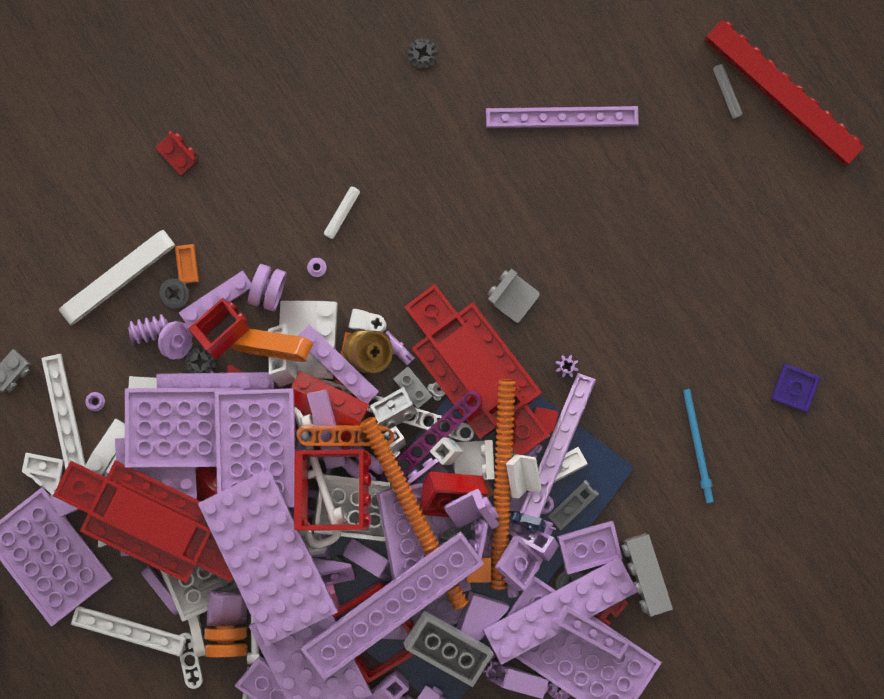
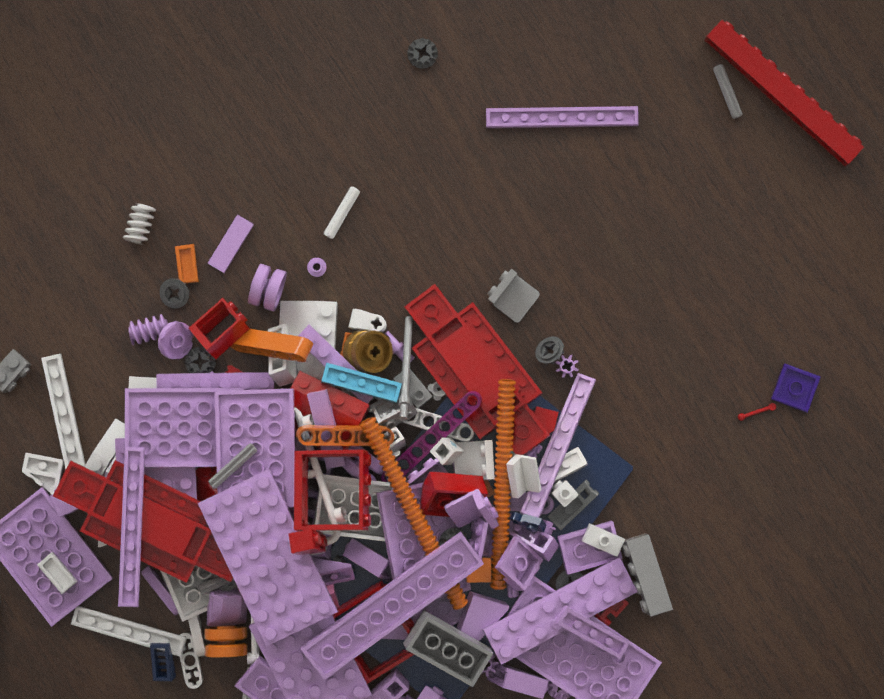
white beam [59,230,175,325] -> none
lavender plate [85,392,105,411] -> none
red bracket [155,131,198,177] -> none
lavender plate [179,270,251,327] -> none
dark azure bar [683,389,714,503] -> none
none -> white tile [37,552,78,594]
none -> lavender tile [118,447,145,607]
none -> white piece [123,203,156,245]
none -> dark blue slope [150,643,176,682]
none -> lavender tile [208,215,254,274]
none -> light grey axle [209,443,257,489]
none -> red slope [289,529,328,555]
none -> medium azure plate [321,363,402,403]
none -> light grey bar [398,316,413,421]
none -> dark grey gear [535,336,565,366]
none -> white bracket [551,480,578,507]
none -> white plate [582,523,625,557]
none -> red hinge [738,403,776,421]

